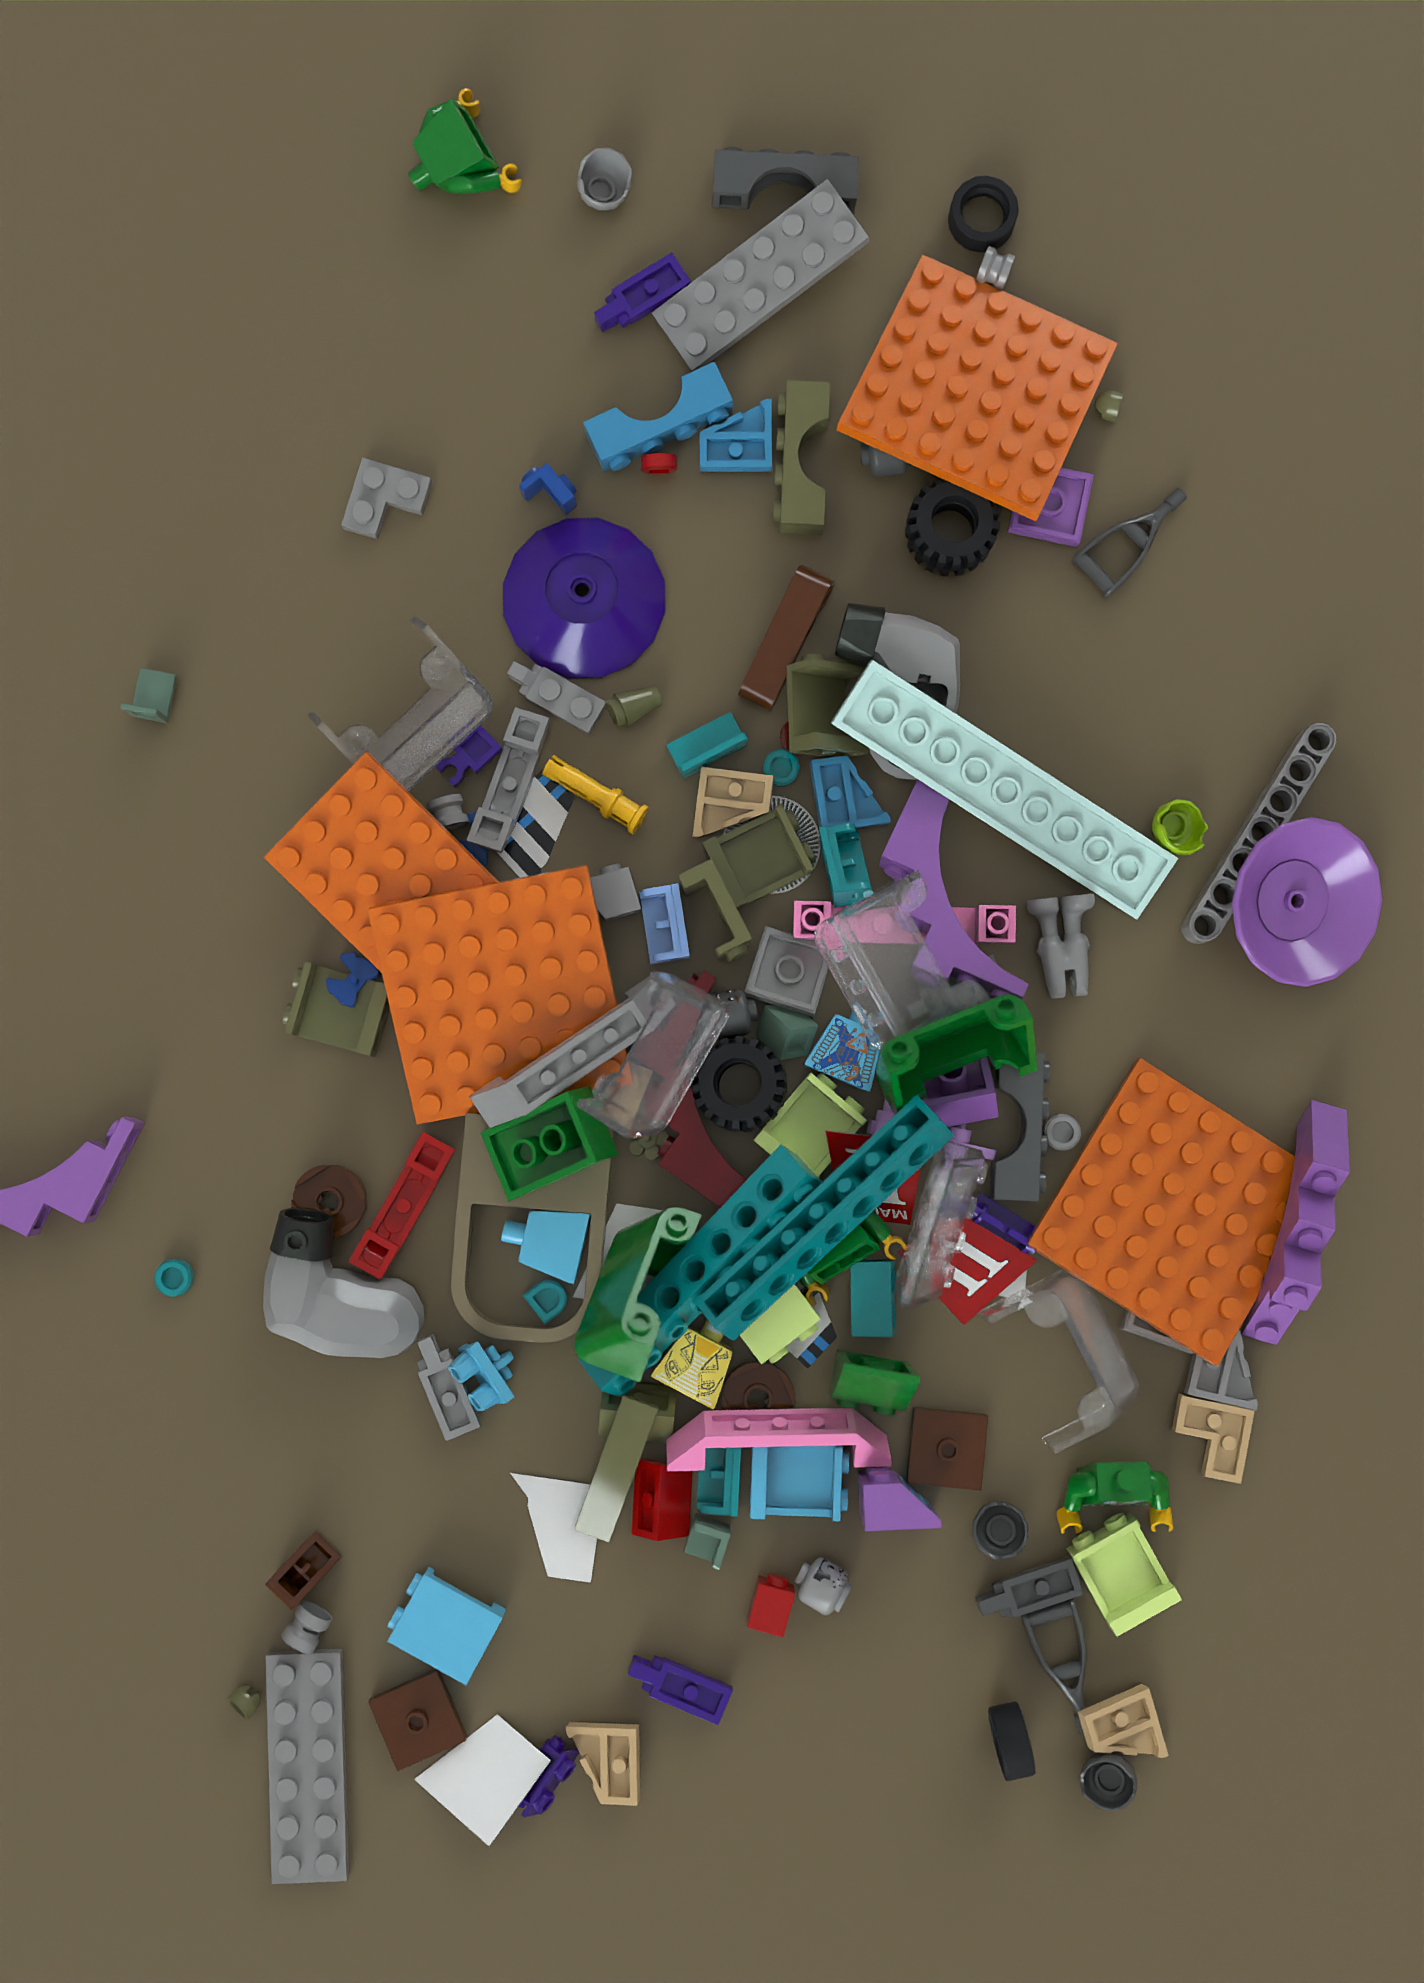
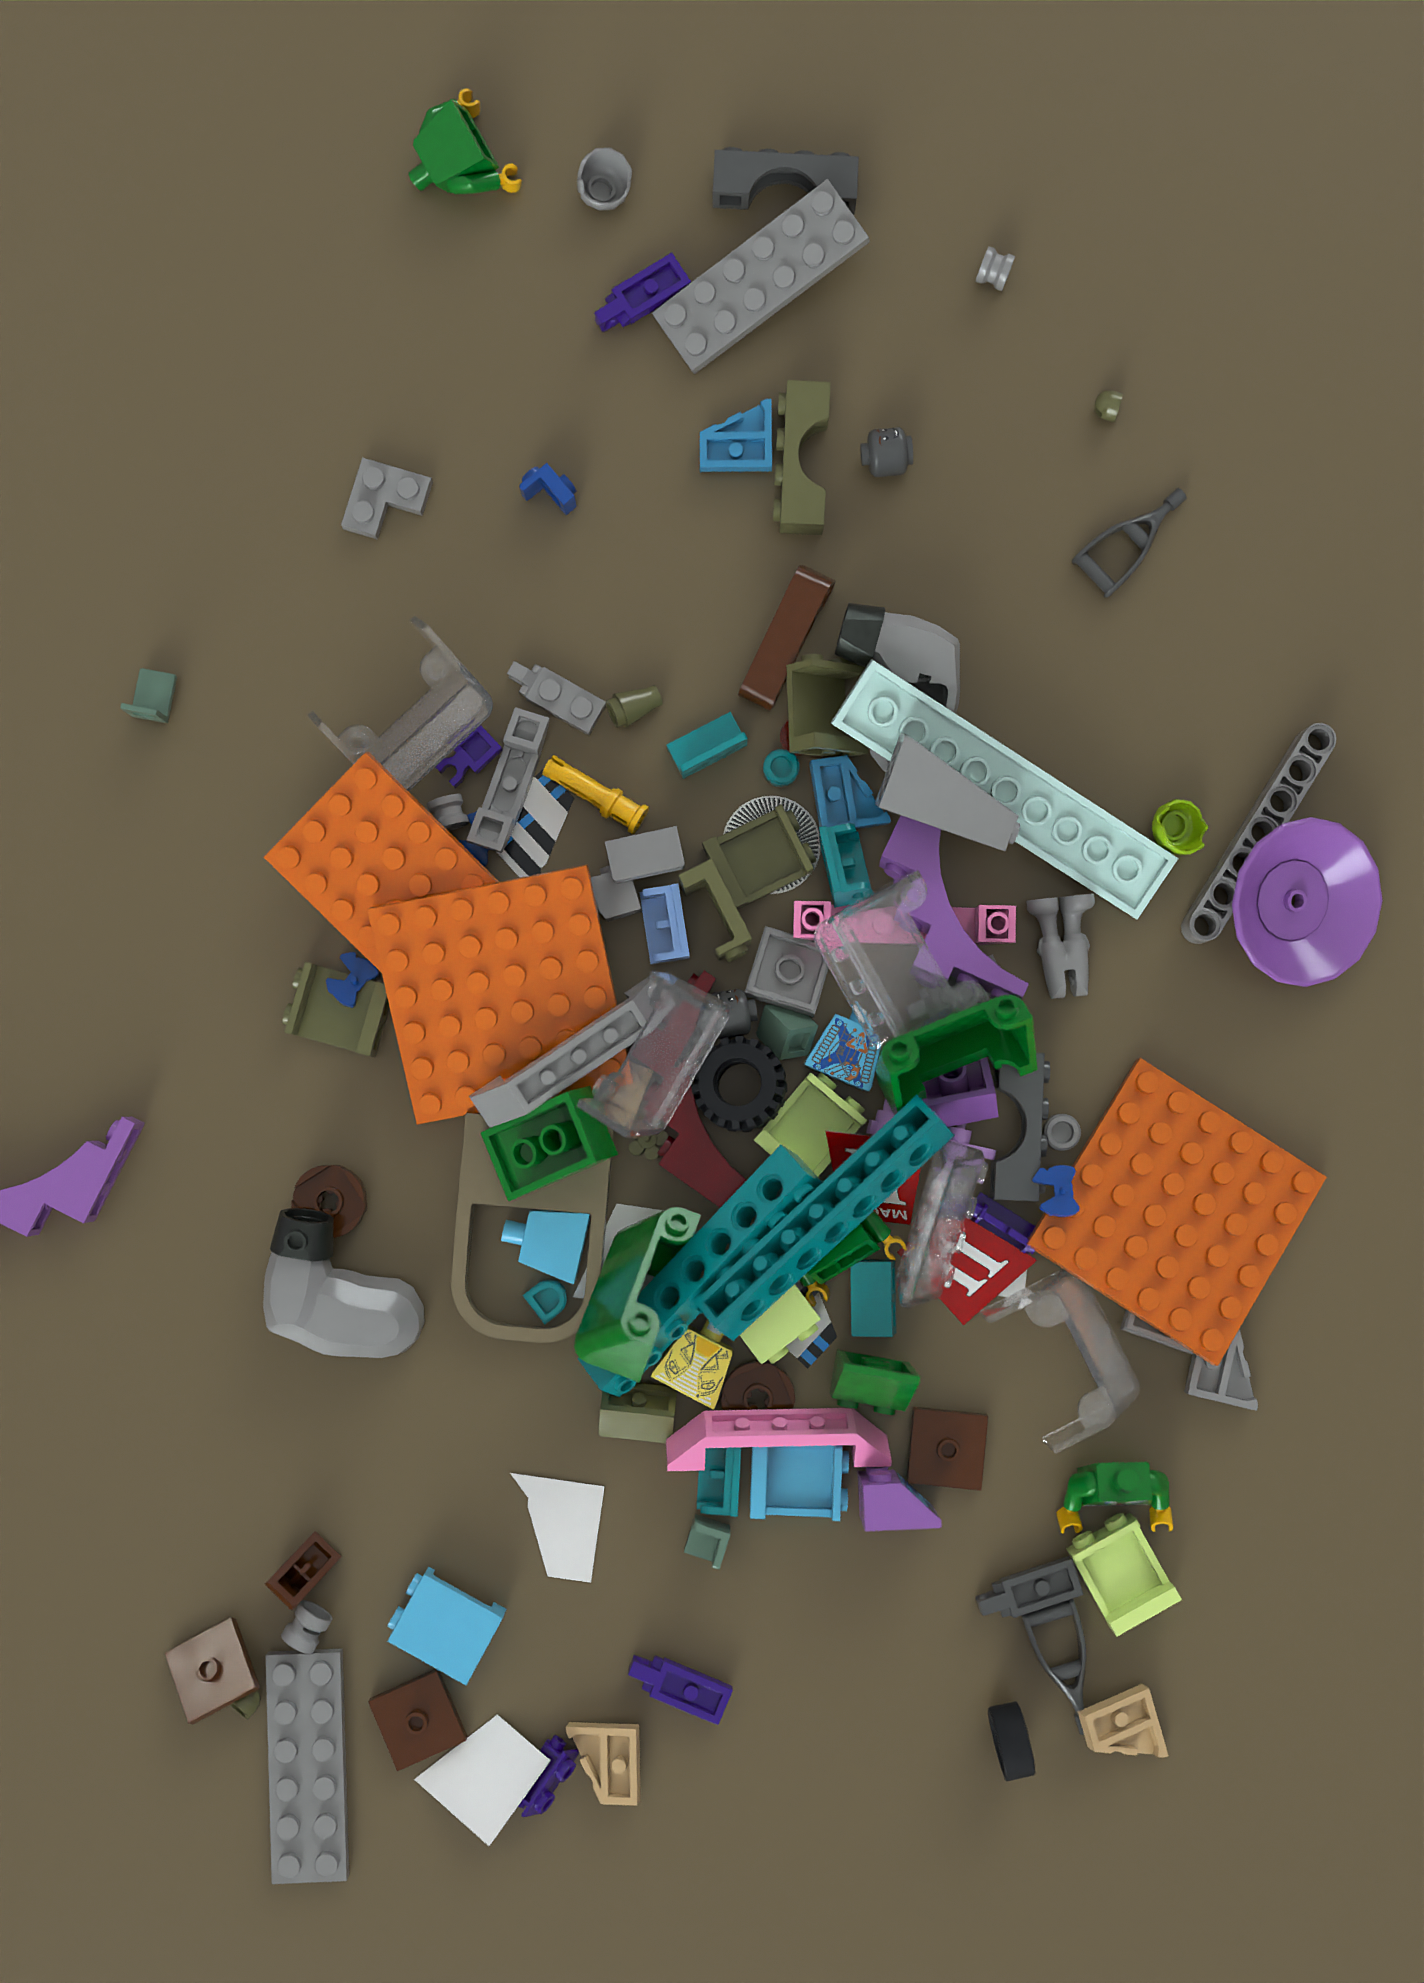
teal tile [154,1259,194,1297] -> none
red slope [348,1132,455,1280] -> none
light grey hinge [417,1334,482,1441] -> none
medium azure hips [448,1341,515,1411] -> none
dark purple dish [503,518,665,679] -> none
olive slope [574,1394,659,1542] -> none
dark azure arch [583,361,733,472] -> none
red panel [631,1458,693,1541] -> none
red tile [641,453,677,475] -> none
tan wing [692,767,774,837] -> none
red brick [746,1573,795,1638] -> none
light grey head [795,1557,853,1615] -> none
orange plate [836,254,1118,521] -> none
black tyre [905,477,1000,577] -> none
black tyre [948,175,1019,253] -> none
dark grey hair [972,1501,1028,1560] -> none
medium lavender plate [1007,467,1094,547] -> none
dark grey hair [1079,1752,1137,1812] -> none
tan plate [1172,1393,1255,1484] -> none
medium lavender arch [1241,1100,1350,1345] -> none
none -> plate [165,1617,260,1724]
none -> light grey panel [605,826,685,884]
none -> light grey slope [875,733,1020,851]
none -> blue piece [1032,1165,1080,1217]

